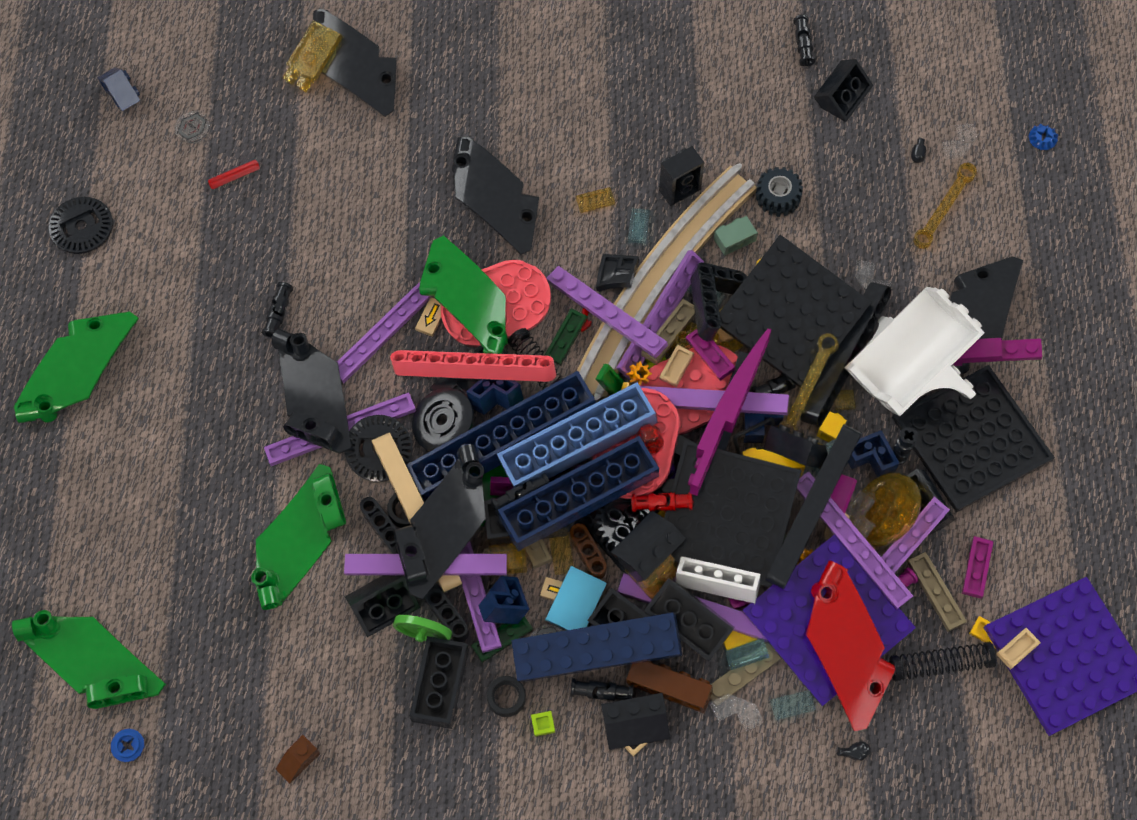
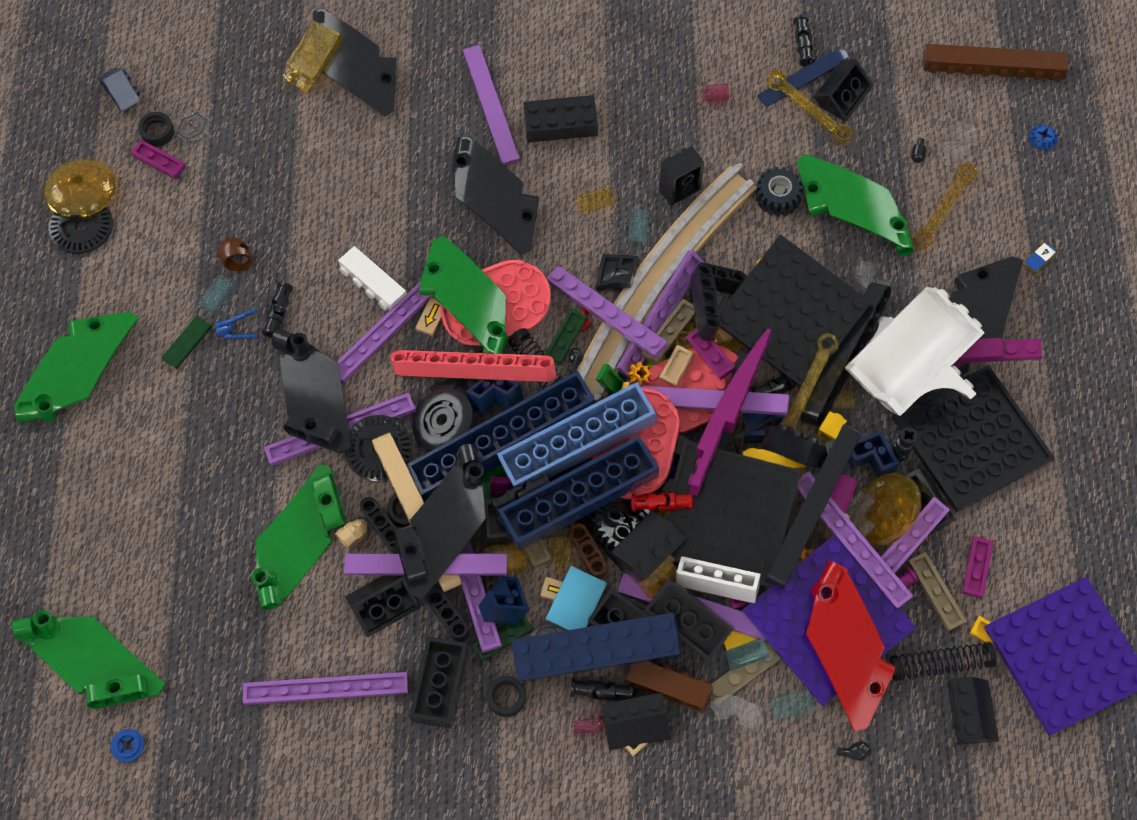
red axle [208,160,260,189] -> none
reddish brown slope [276,735,320,784] -> none
bright green piece [393,615,452,642] -> none
lime plate [531,711,555,737] -> none
clear red head [636,424,664,454] -> none
sand green brick [714,216,758,256] -> none
tan tile [996,628,1041,670] -> none
none -> clear yellow brick [44,159,118,217]
none -> magenta plate [131,140,186,180]
none -> black tyre [138,112,174,147]
none -> dark green tile [161,315,212,369]
none -> clear light blue tile [198,275,235,314]
none -> blue plant [215,308,258,340]
none -> reddish brown helmet [218,237,253,271]
none -> medium lavender plate [243,672,408,705]
none -> tan rock [335,519,368,551]
none -> white brick [338,246,407,311]
none -> medium lavender tile [463,45,519,165]
none -> black brick [523,95,598,143]
none -> black animal [569,348,584,374]
none -> clear pink bracket [573,710,603,734]
none -> clear pink brick [702,83,729,103]
none -> dark blue piece [757,50,849,107]
none -> clear yellow piece [767,69,853,145]
none -> green panel [797,154,914,256]
none -> reddish brown brick [923,44,1068,81]
none -> black slope [947,677,999,745]
none -> tile [1022,240,1059,276]

